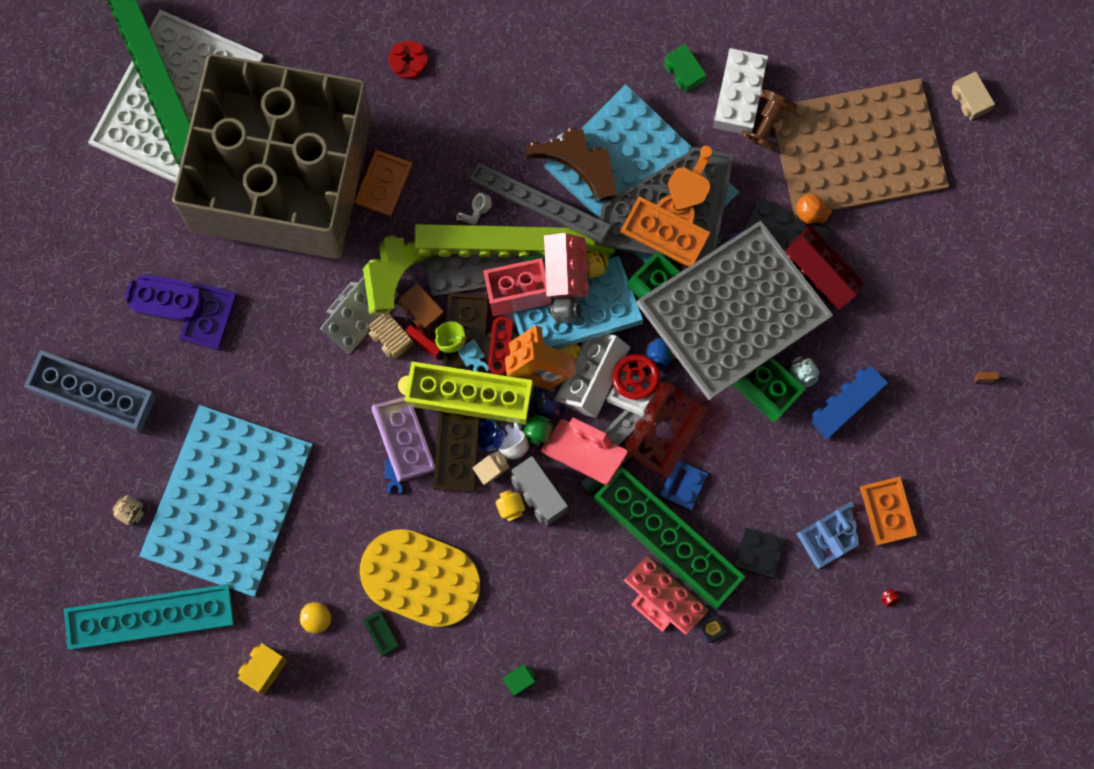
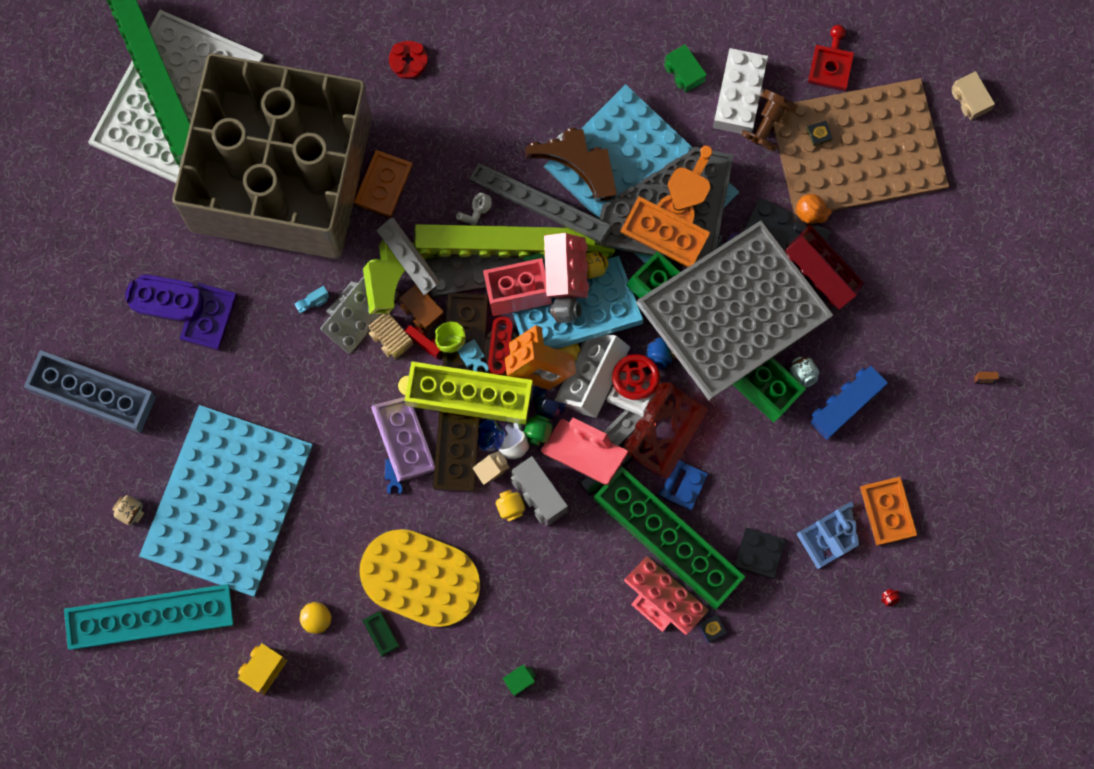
none -> medium azure plate [295,286,329,314]
none -> light grey plate [377,218,441,295]
none -> tile [807,121,833,146]
none -> red plate [808,25,854,91]

